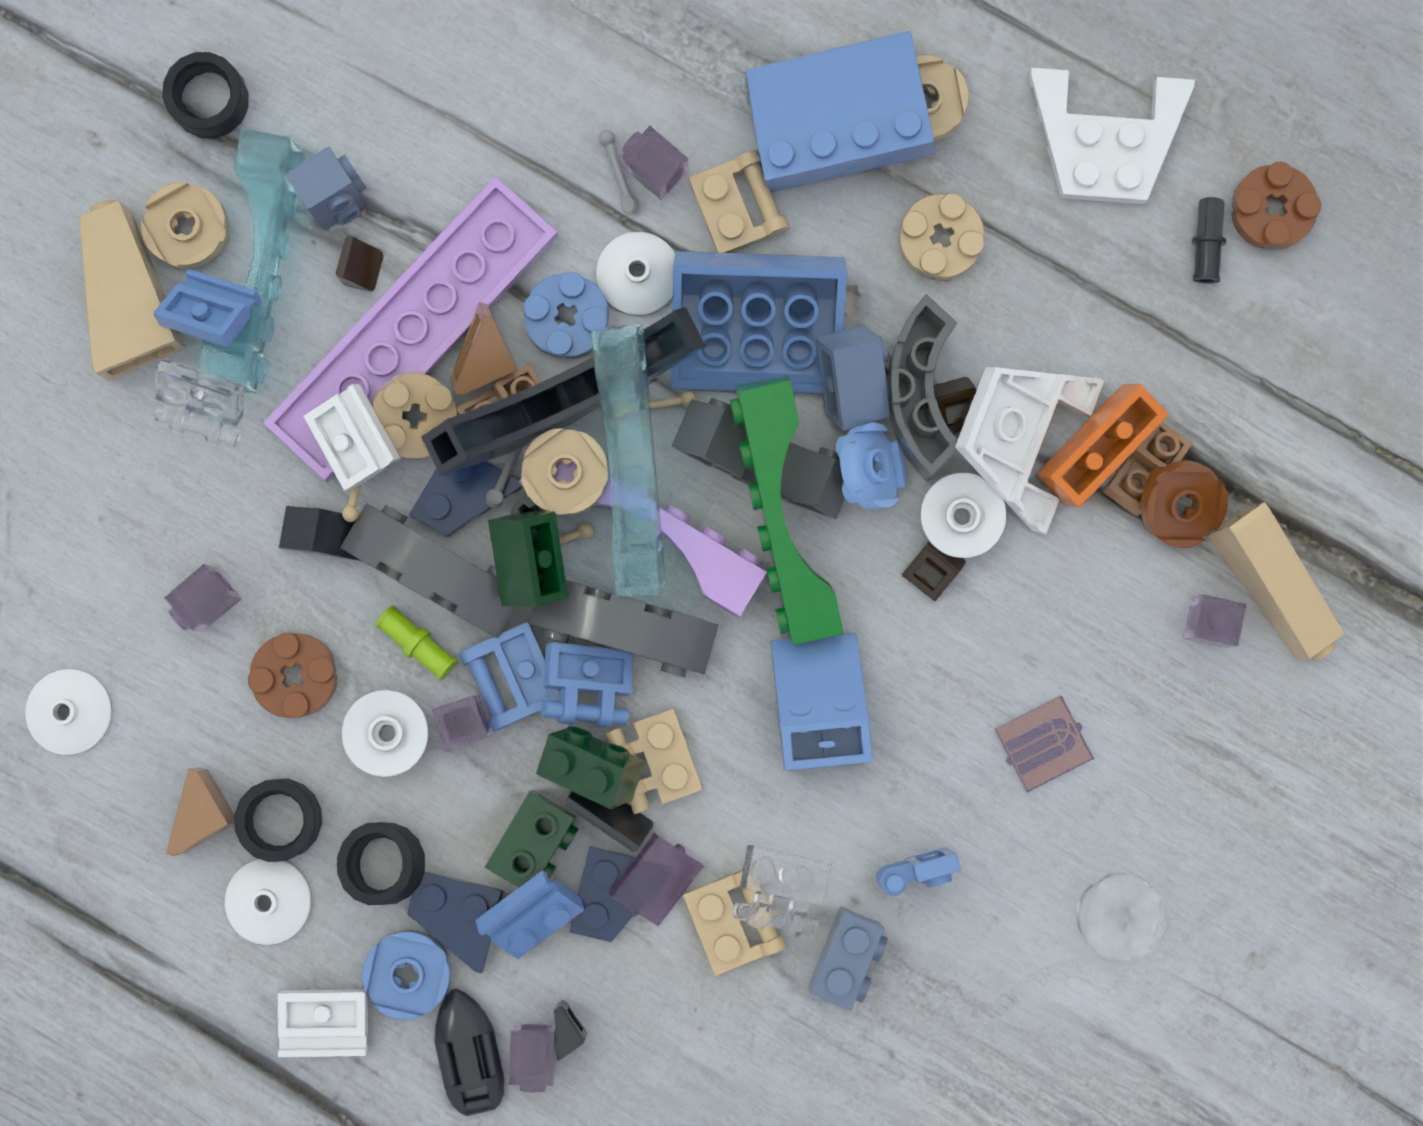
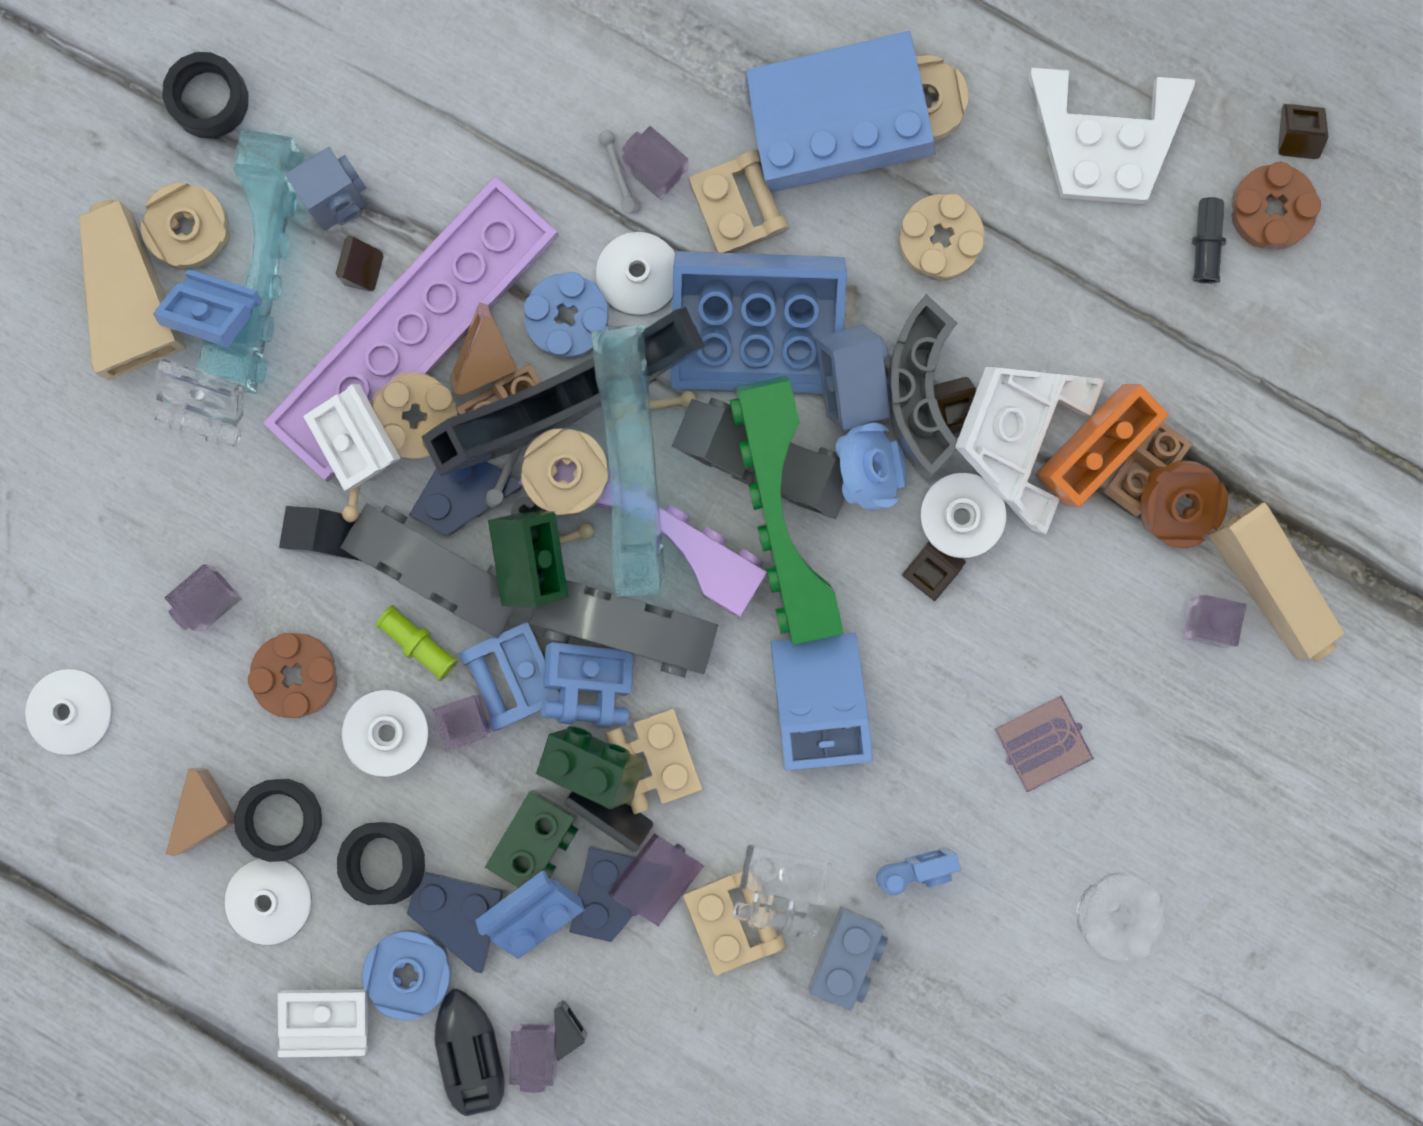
none -> dark brown slope [1278,104,1329,159]

